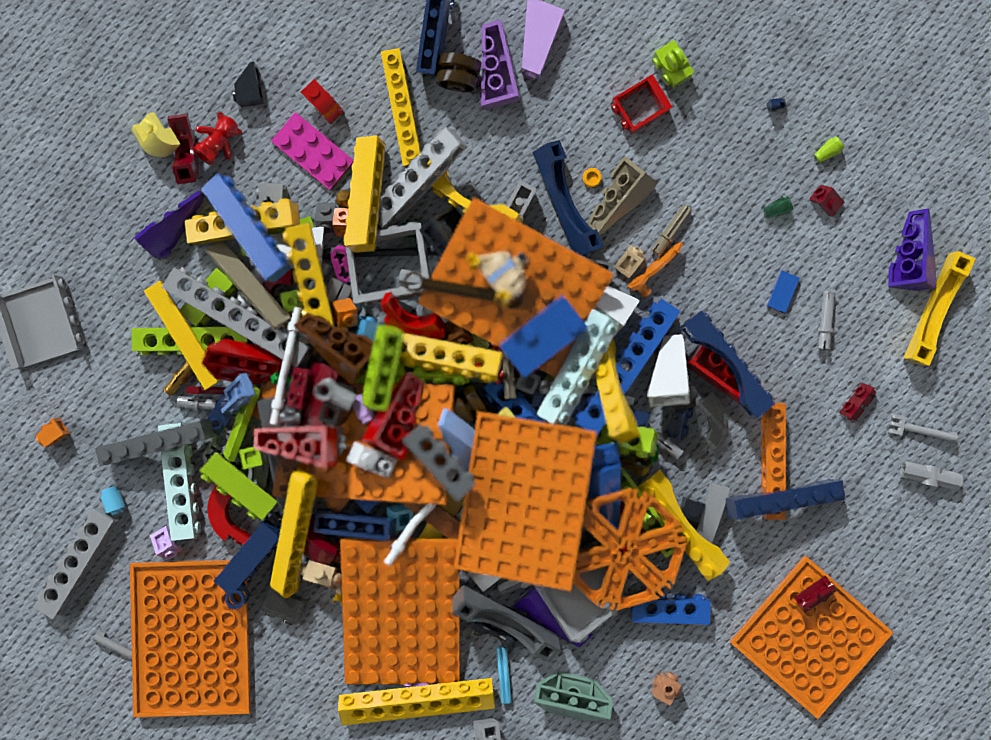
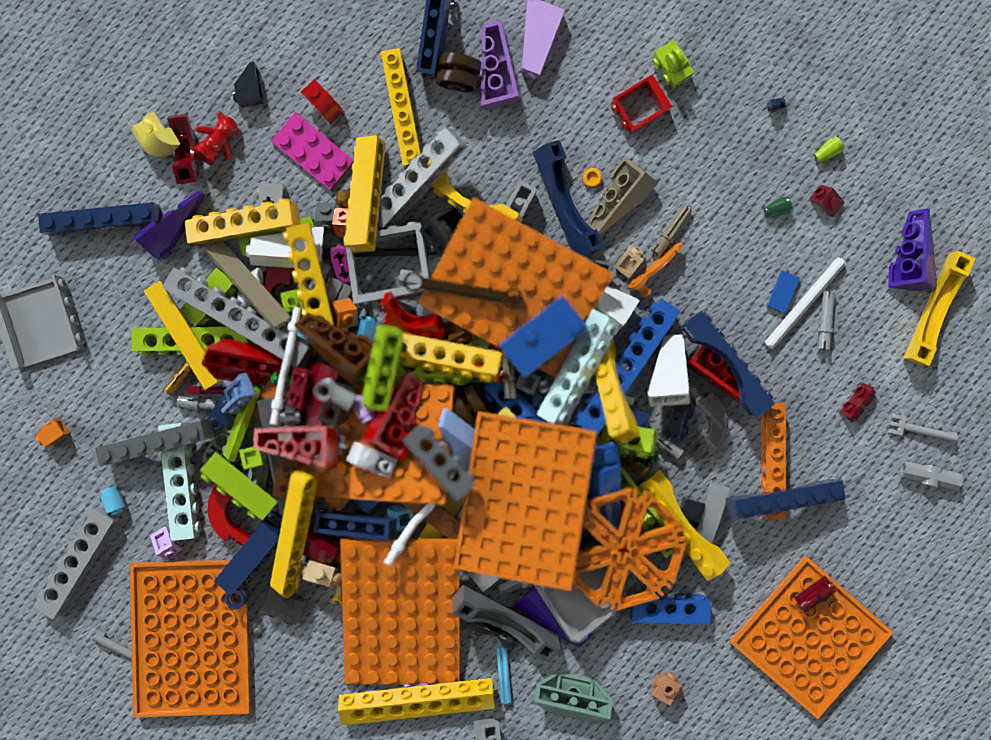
brick [201,173,292,282] -> none
tan torso [465,251,530,306] -> none
none -> dark blue arch [38,202,161,236]
none -> white axle [765,257,846,349]

